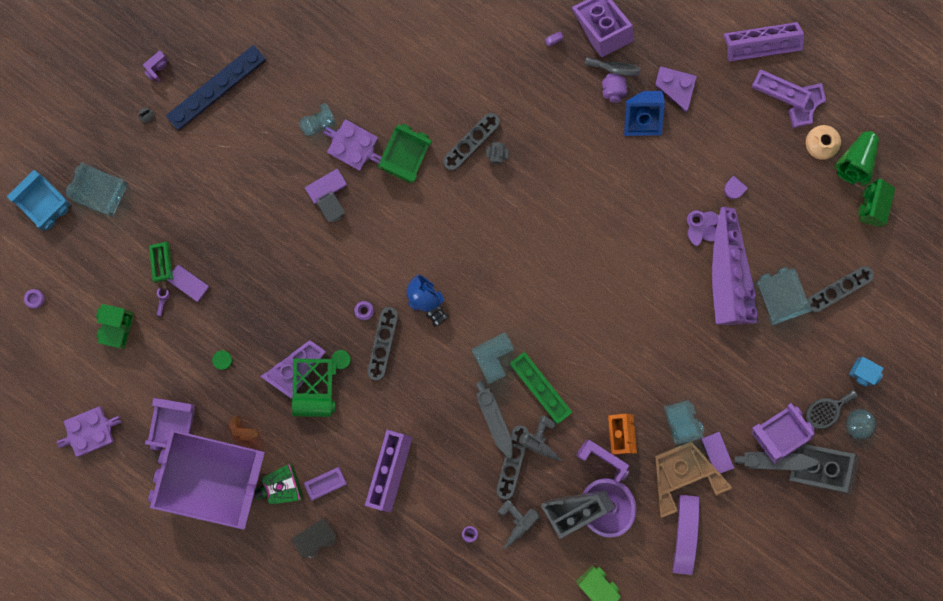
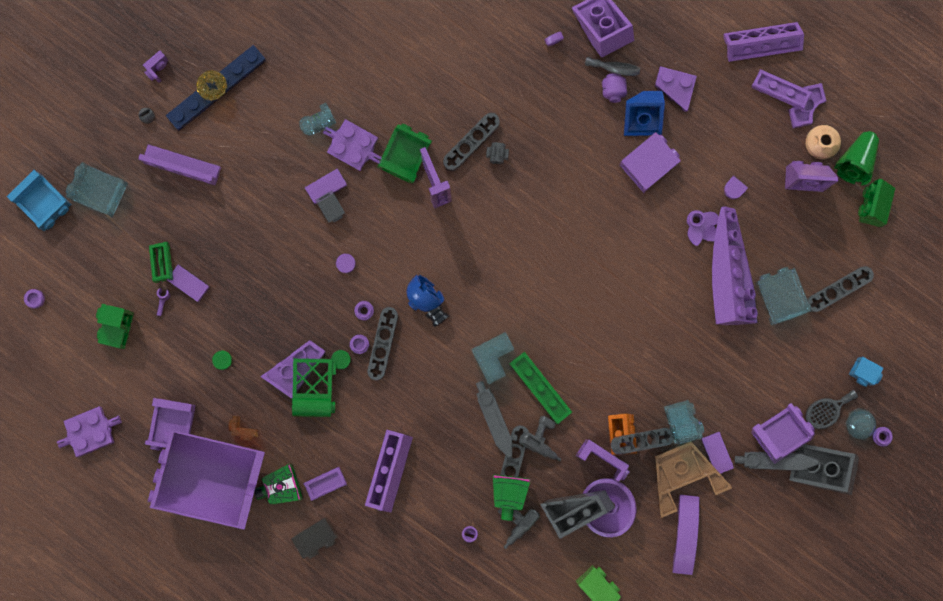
none -> medium lavender fence [138,145,221,185]
none -> clear yellow gear [196,70,228,101]
none -> medium lavender tile [336,254,356,273]
none -> medium lavender plate [350,335,369,354]
none -> medium lavender fence [420,147,452,209]
none -> green torso [493,474,530,521]
none -> dark grey beam [611,428,673,455]
none -> medium lavender panel [619,132,681,193]
none -> medium lavender slope [785,161,838,192]
none -> medium lavender plate [872,427,893,446]

